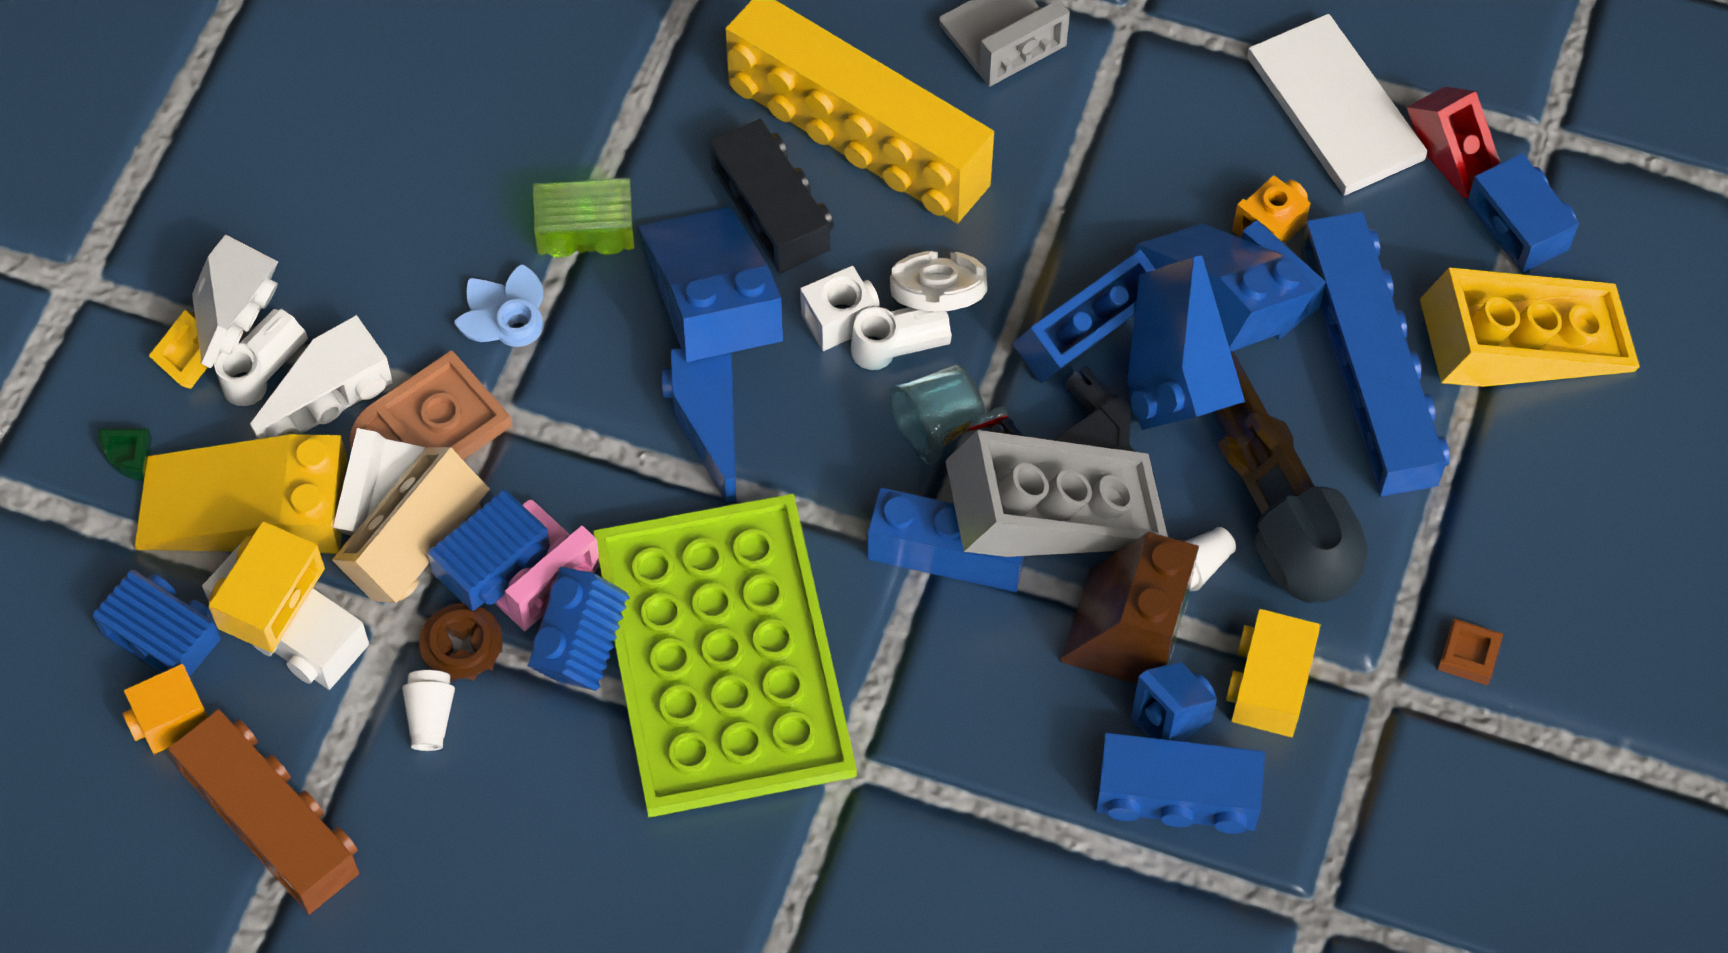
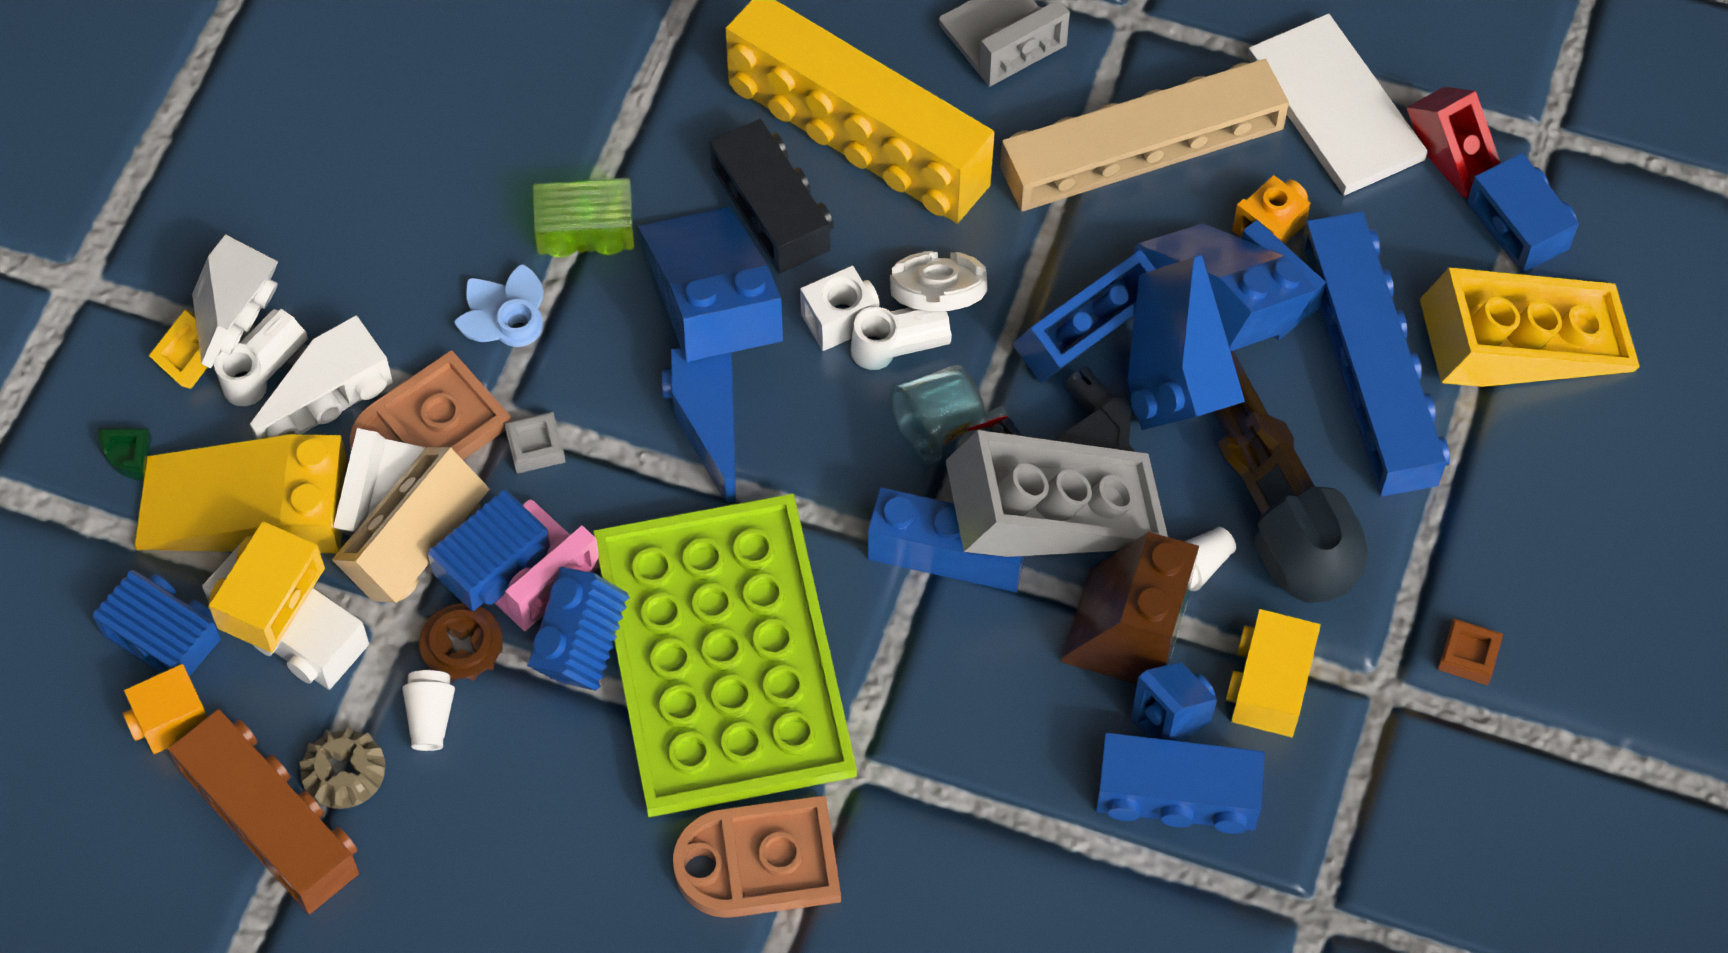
none -> dark tan gear [299,726,386,809]
none -> light grey tile [504,412,565,474]
none -> nougat tile [673,795,841,918]
none -> tan brick [1000,58,1289,212]

